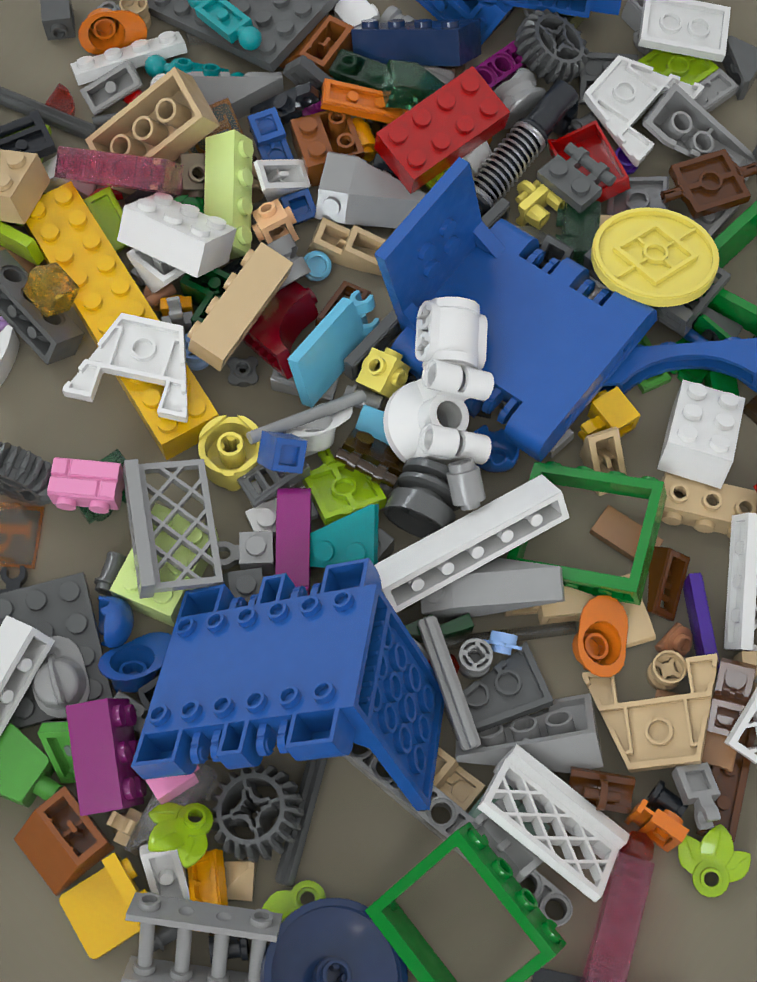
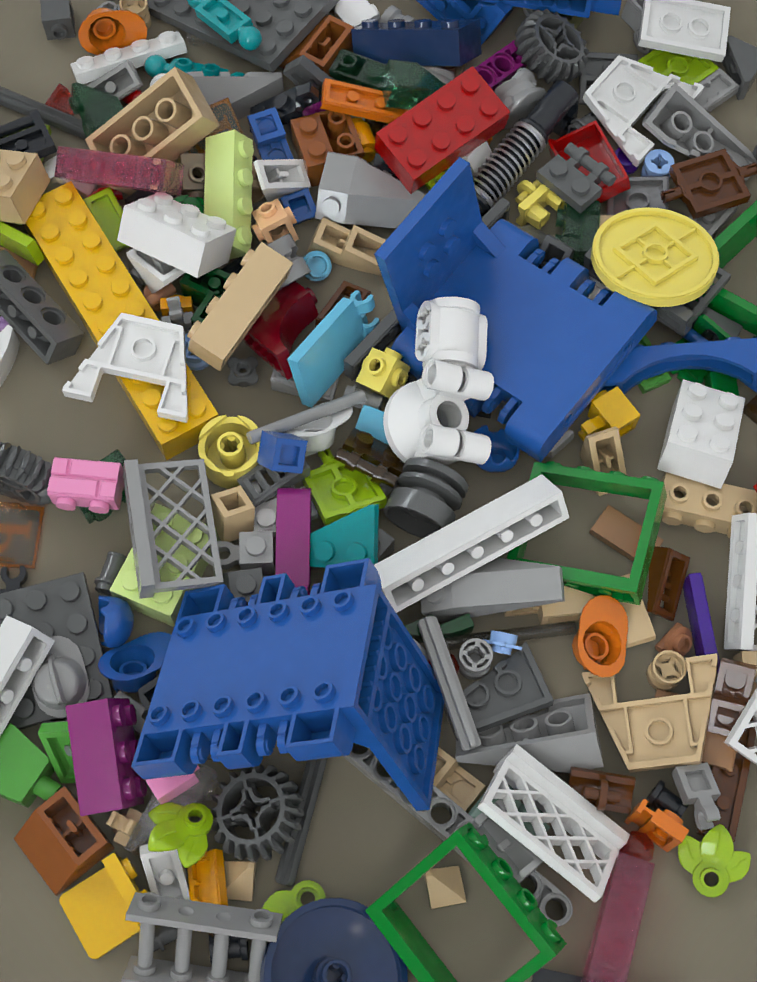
clear yellow brick [23,262,80,317] -> none
light grey brick [446,458,486,511] -> none
none -> clear green slope [69,82,123,137]
none -> tan brick [210,485,255,542]
none -> tan slope [424,866,466,909]
none -> light blue wheel [641,149,674,178]

